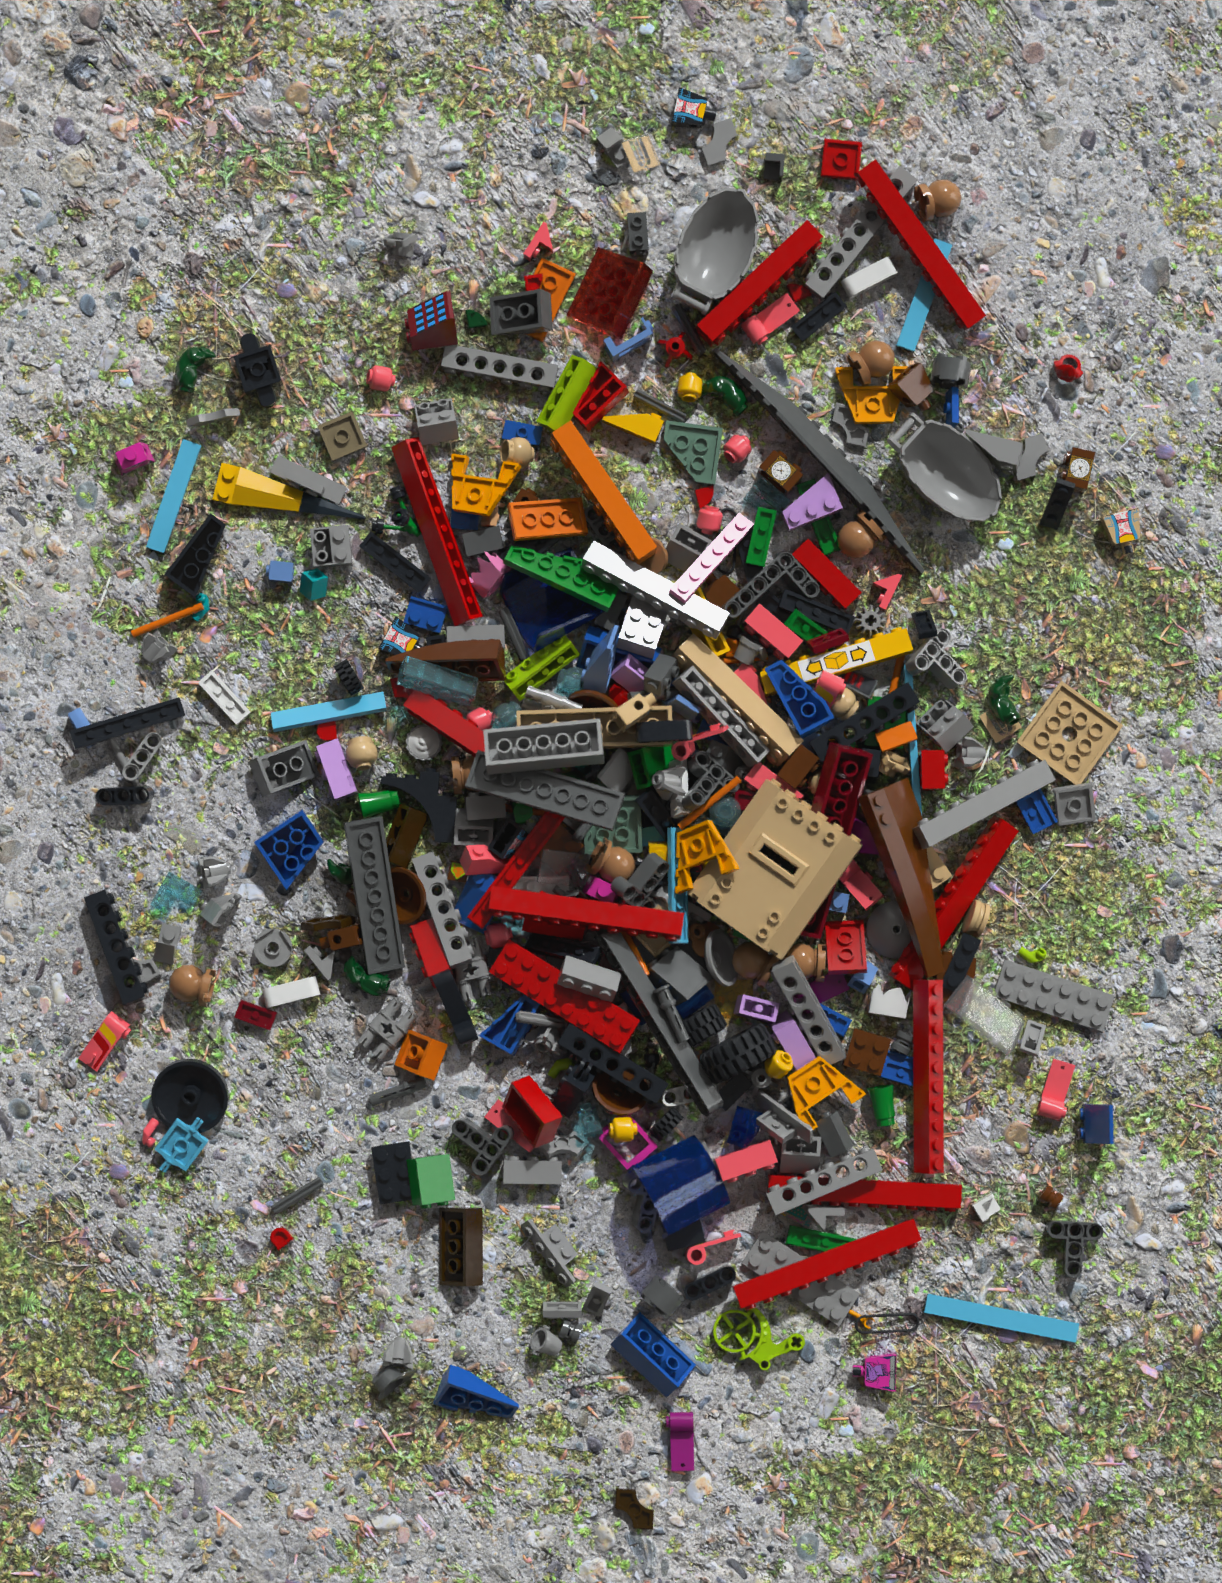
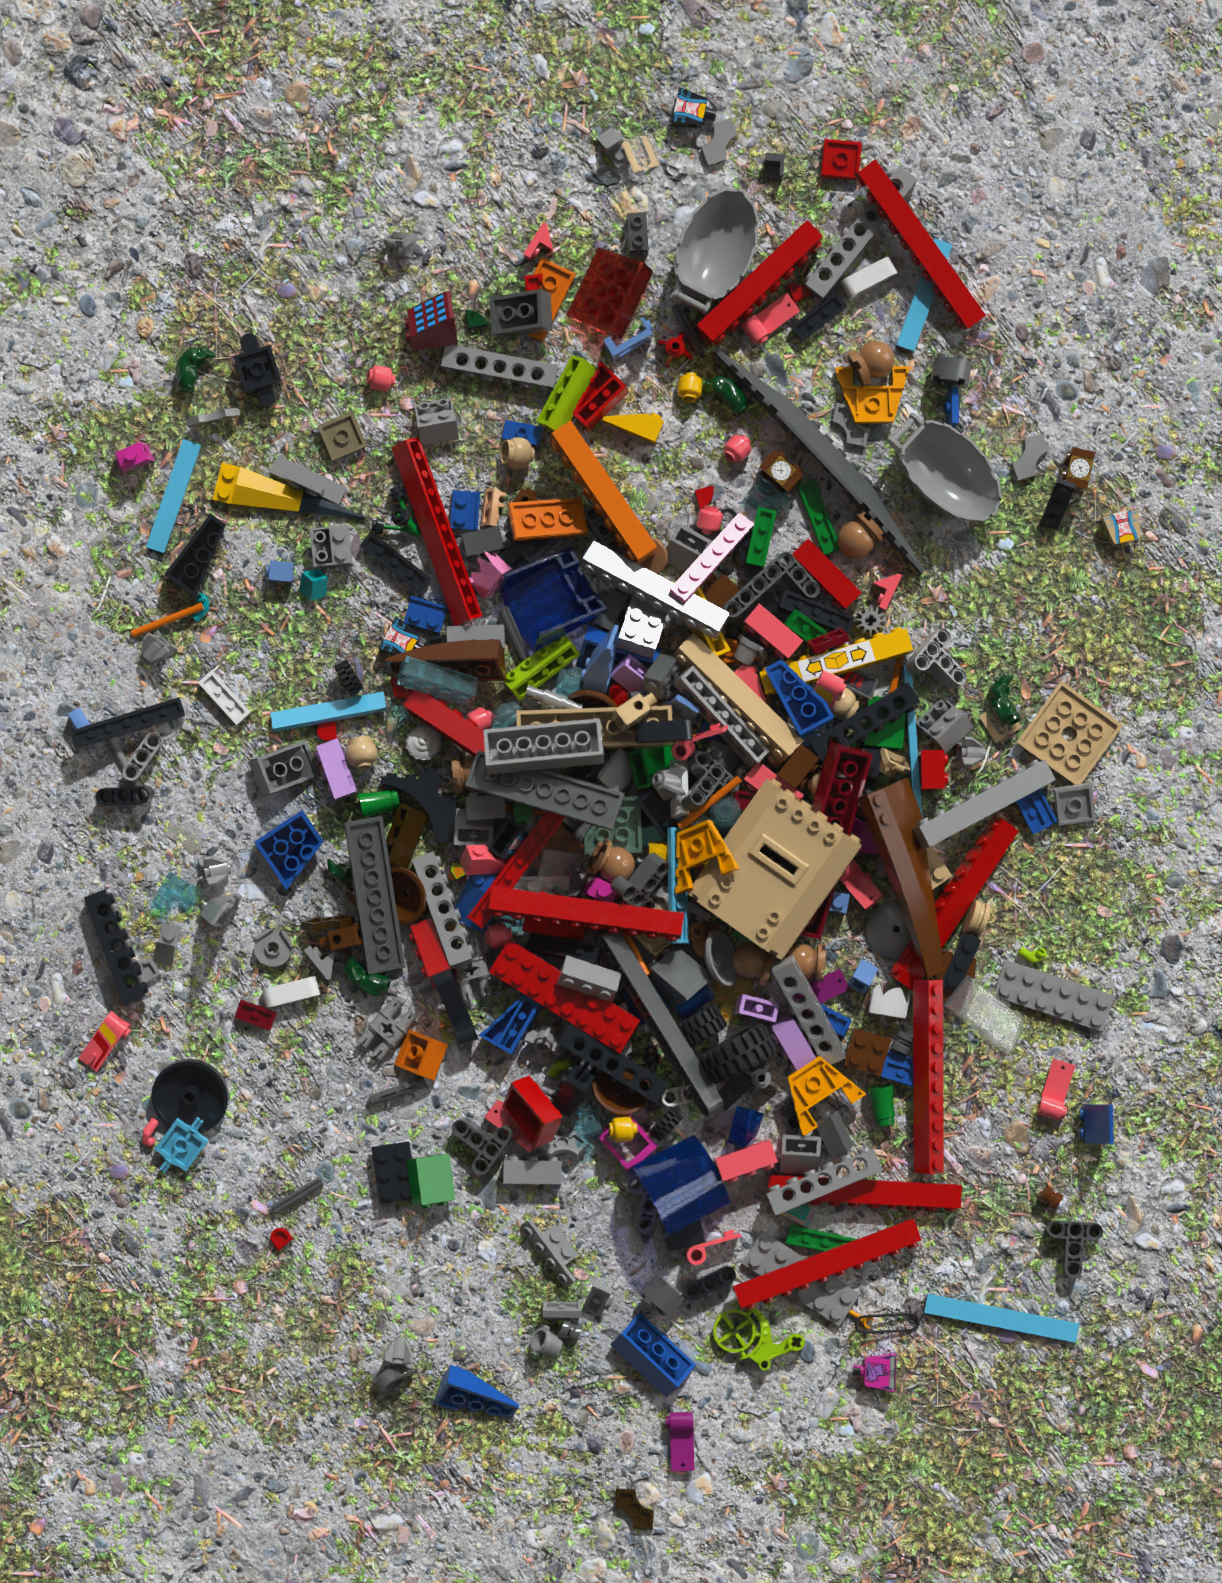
medium nougat tile [169,965,216,1007] -> none
dark brown slope [439,1207,483,1287] -> none
light orange wing [451,454,521,517] -> none
green wing [503,546,619,612] -> none
light grey axle [515,1011,565,1029] -> none
dark grey axle [633,390,686,422] -> none
dark grey pin [653,984,690,1043] -> none
sand green plate [663,420,723,485] -> none
light grey bracket [756,1090,813,1144] -> none
yellow head [764,1050,793,1079] -> none
lavender wedge [781,473,843,532] -> none
light grey slope [802,1204,845,1230] -> none
red plate [825,920,867,975] -> none
orange tile [875,721,918,753] -> none
reddish brown torso [887,363,933,412] -> none
black plate [911,610,938,640] -> none
medium nougat tile [914,180,962,222] -> none
light grey slope [965,429,1023,475] -> none
white panel [971,1193,1000,1222] -> none
light grey slope [1018,1019,1046,1057] -> none
red piece [1053,354,1084,382] -> none

